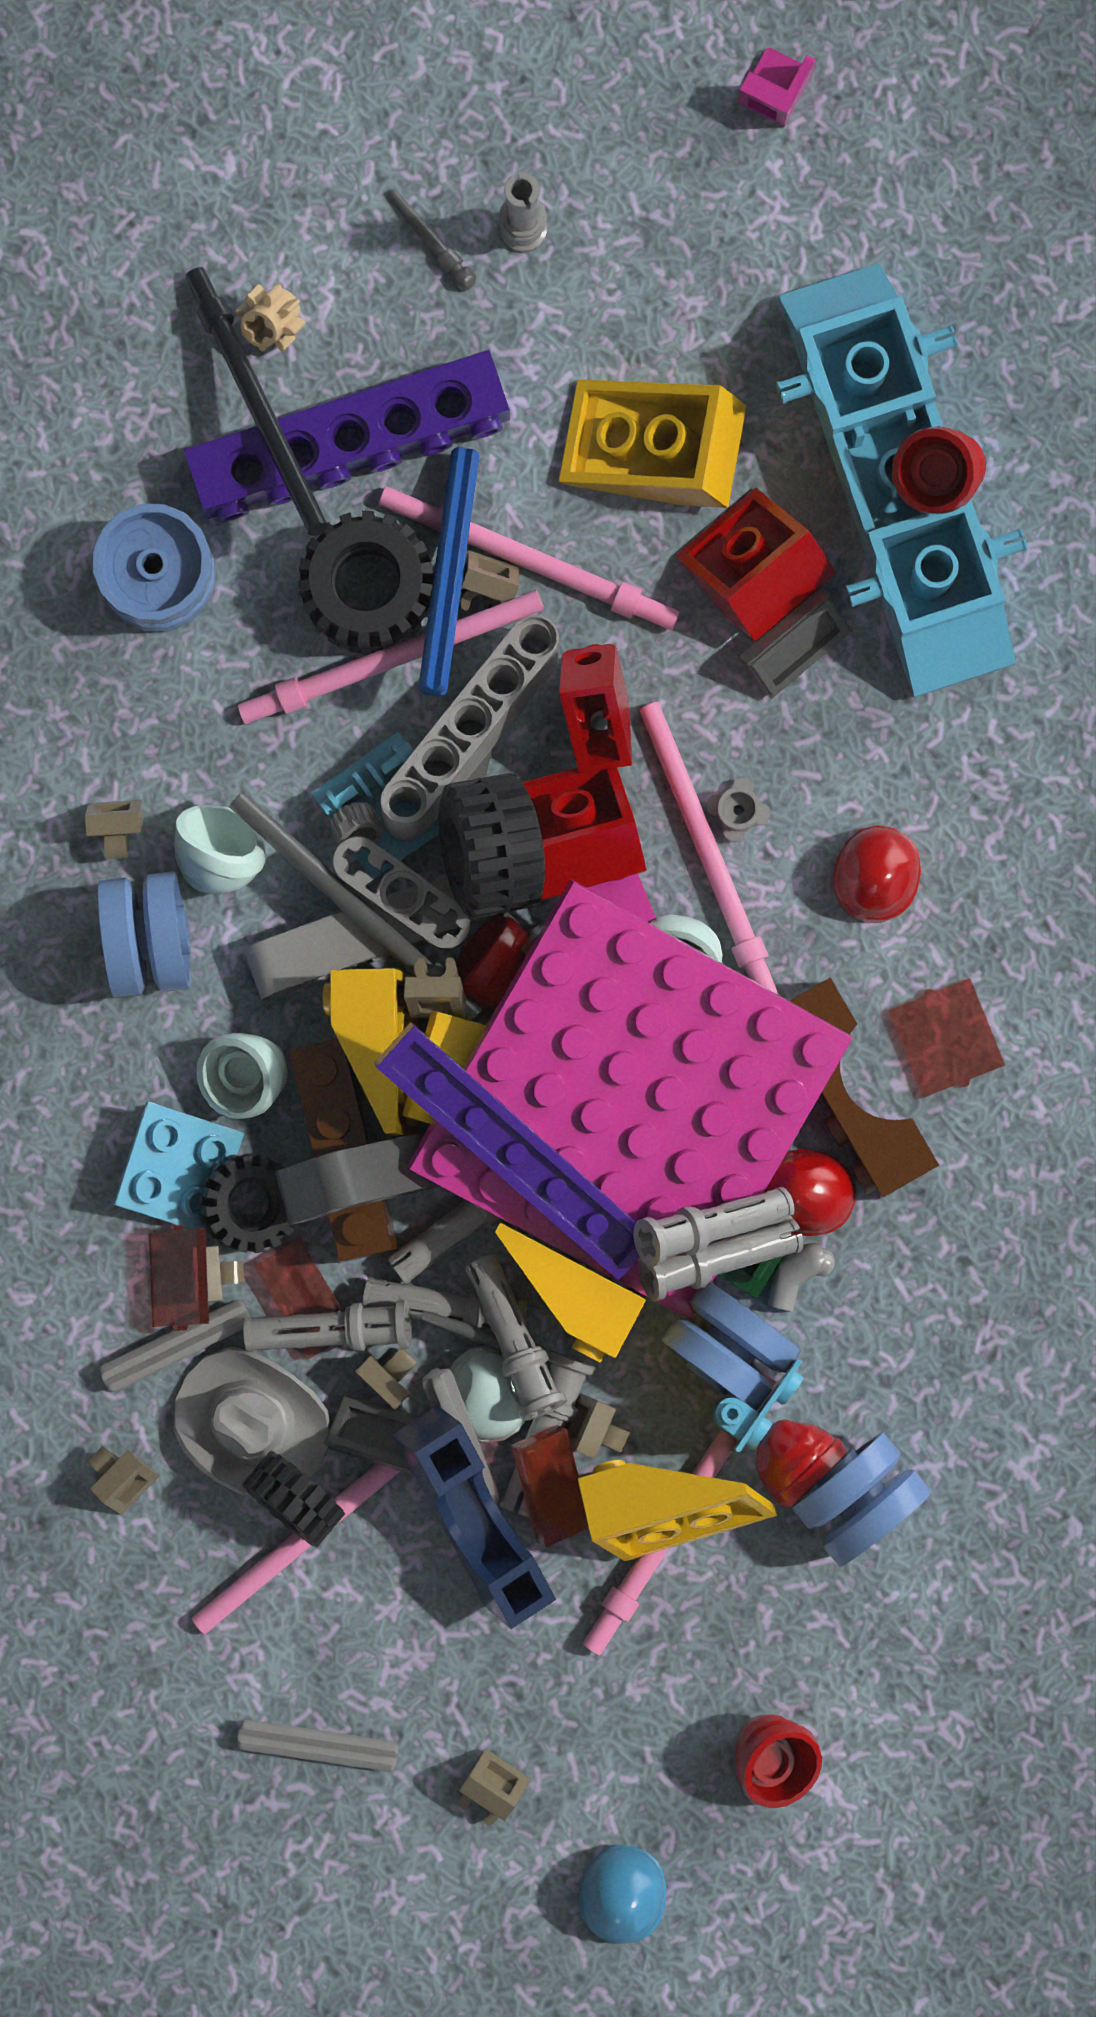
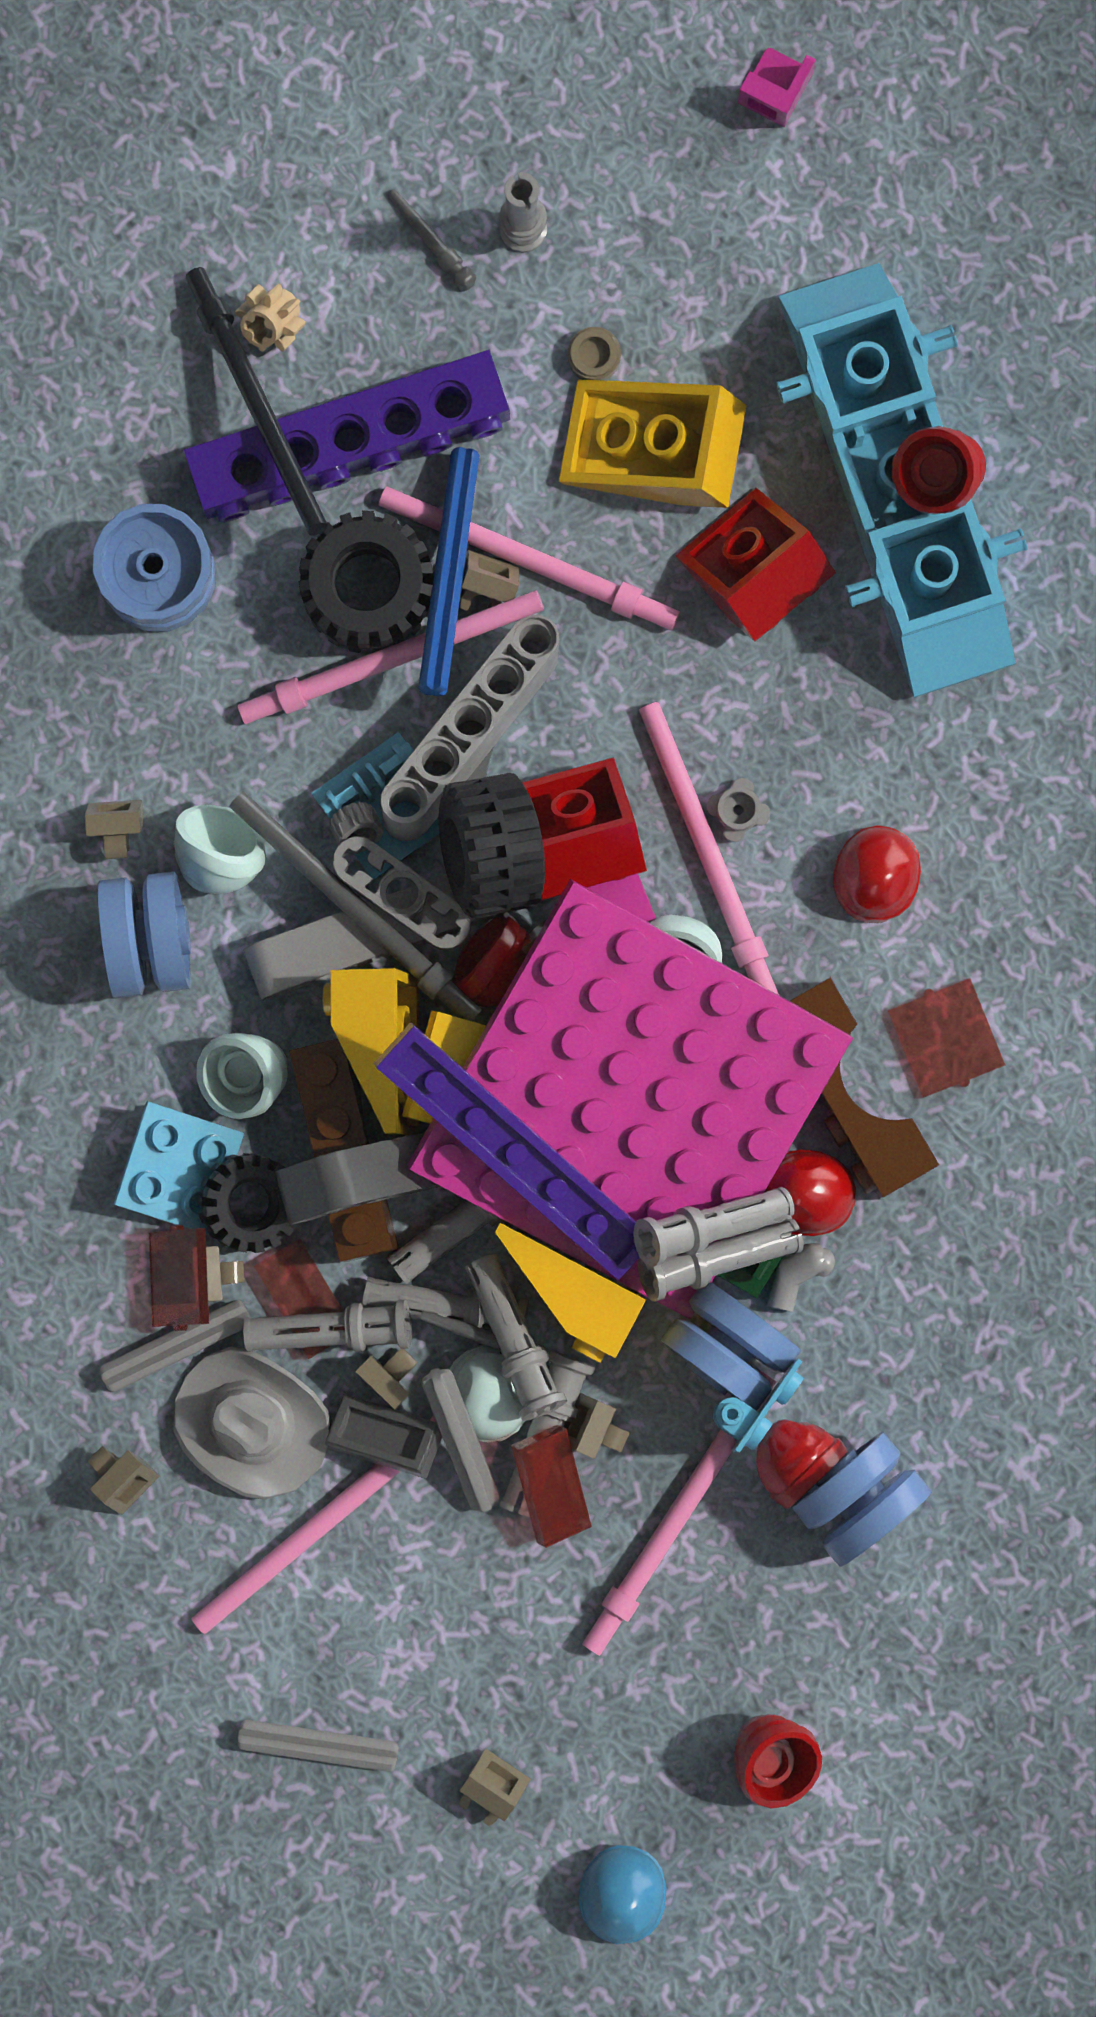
black tyre [242,1450,345,1548] -> none
dark blue arch [393,1406,556,1629] -> none
dark tan tile [404,958,466,1018] -> none
red torso [560,644,632,773] -> none
yellow slope [578,1460,778,1561] -> none
dark grey tile [739,588,853,699] -> none
none -> dark tan tile [568,327,621,380]

